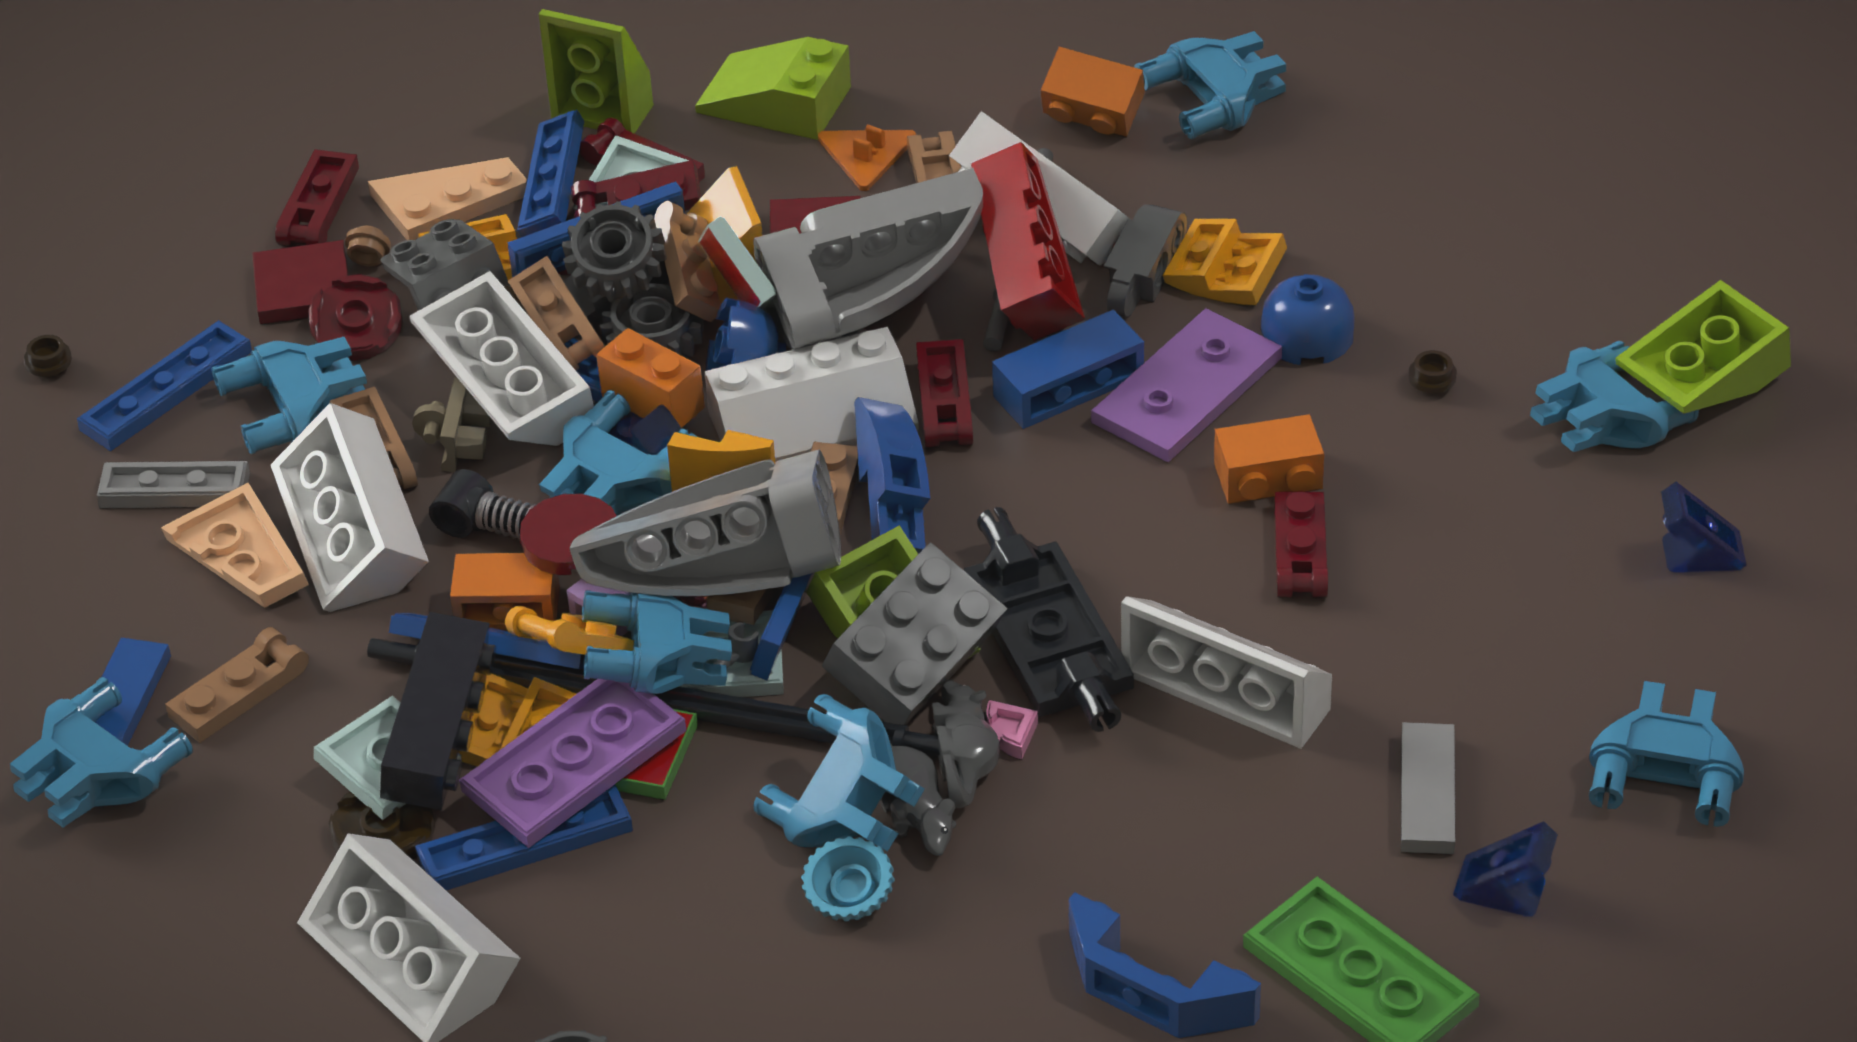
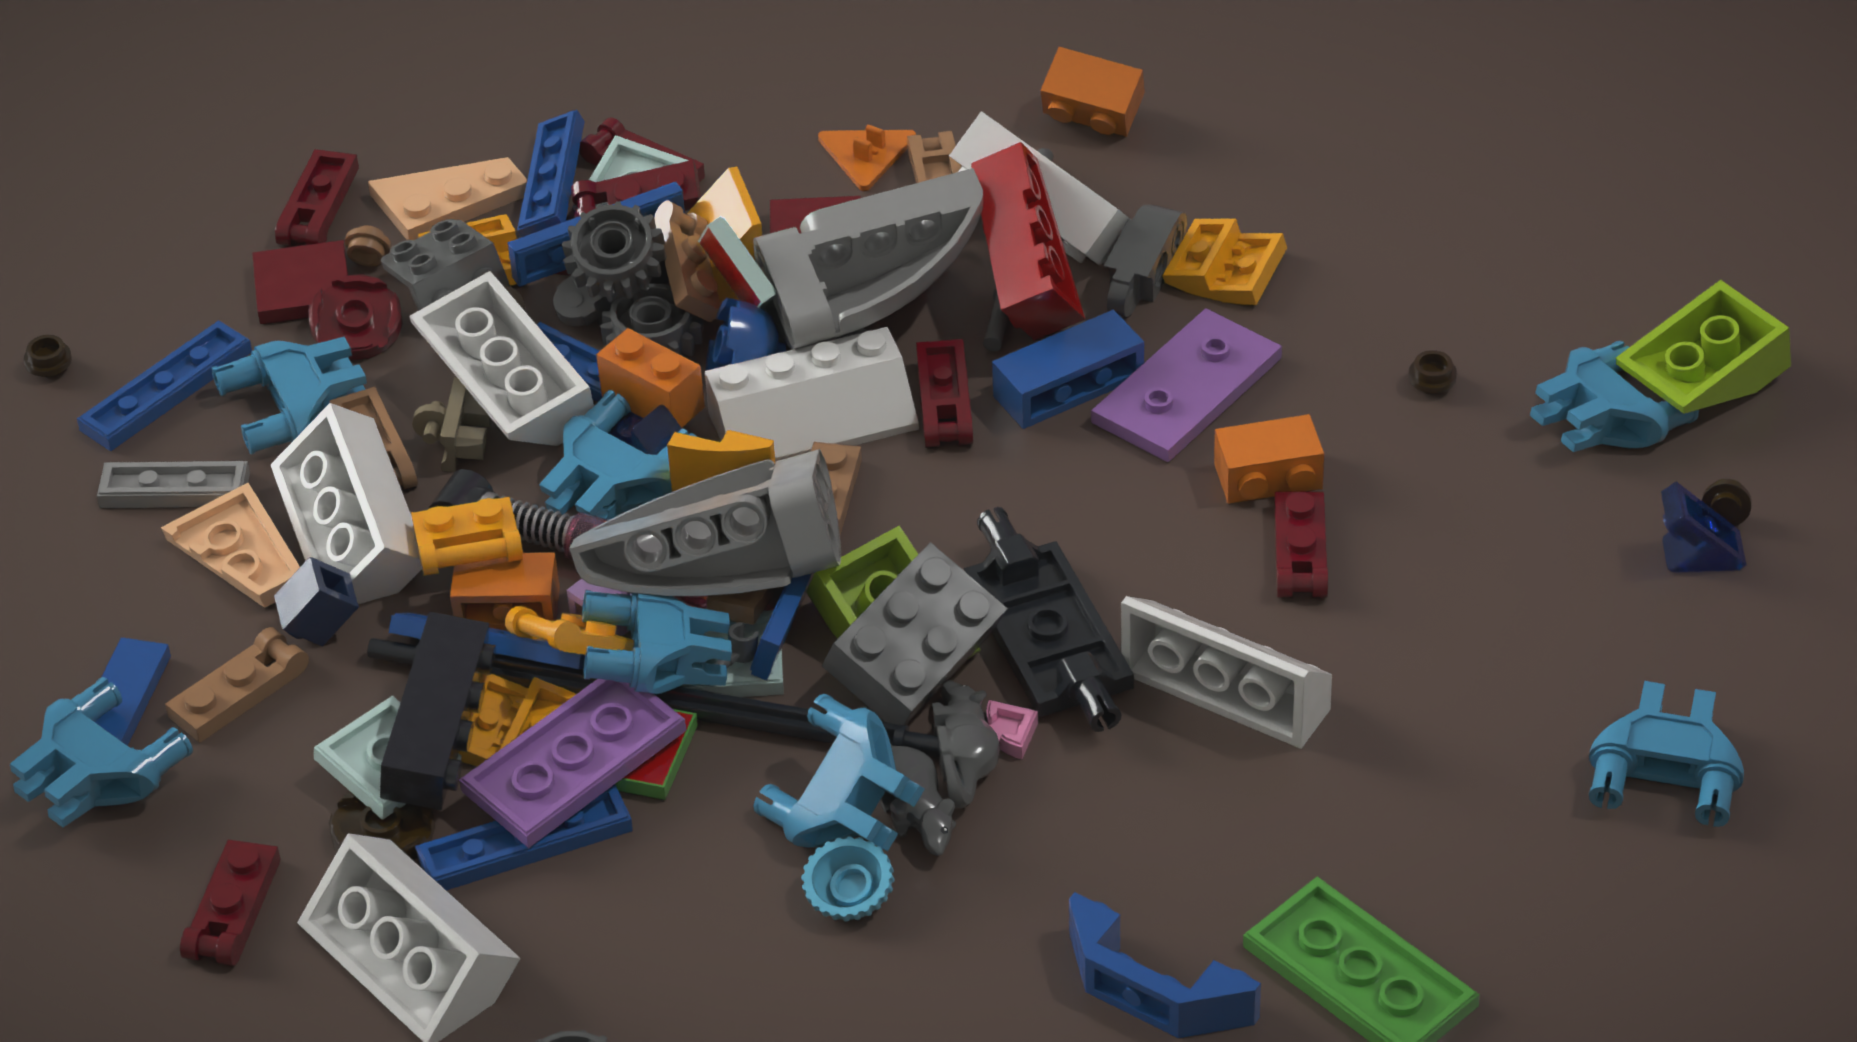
medium nougat plate [508,256,605,371] -> none
dark red tile [520,494,616,575] -> none
lime slope [539,9,653,133] -> none
lime slope [695,37,851,140] -> none
blue slope [854,397,931,554] -> none
dark azure connector [1134,31,1286,139] -> none
blue cylinder [1261,274,1355,365] -> none
light grey tile [1401,722,1455,854] -> none
clear blue slope [1453,821,1558,916] -> none
none -> dark red plate [180,839,281,966]
none -> dark blue brick [274,557,359,647]
none -> light orange plate [411,497,523,576]
none -> dark brown plate [1701,479,1752,527]

